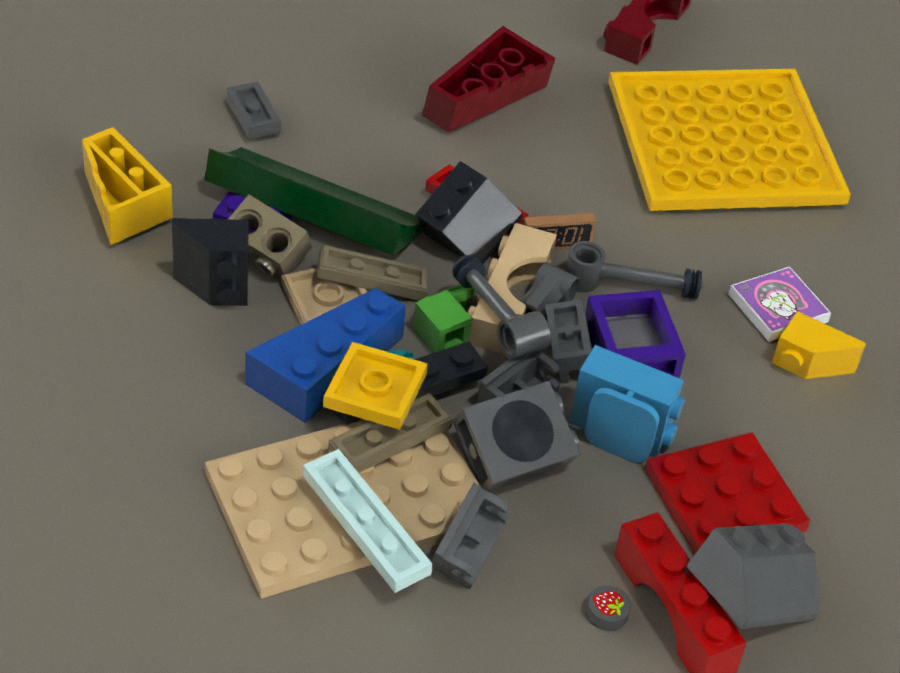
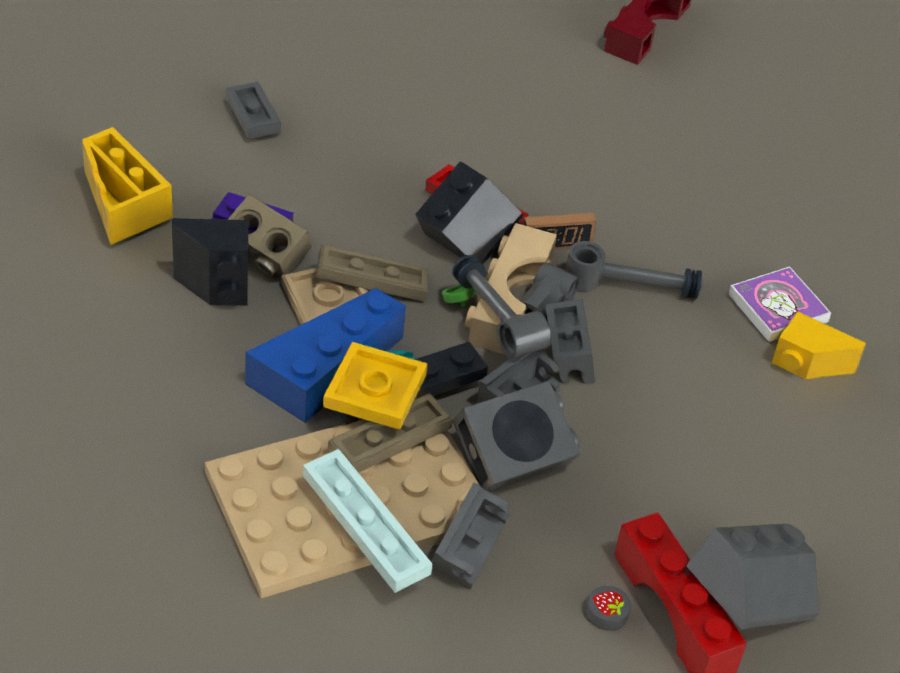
dark green arch [204,147,423,256] -> none
bright green brick [413,290,472,353] -> none
dark red wedge [422,26,556,132] -> none
dark azure brick [569,345,686,463] -> none
dark purple window [585,290,686,378] -> none
yellow plate [608,69,851,211] -> none
red plate [645,432,810,554] -> none

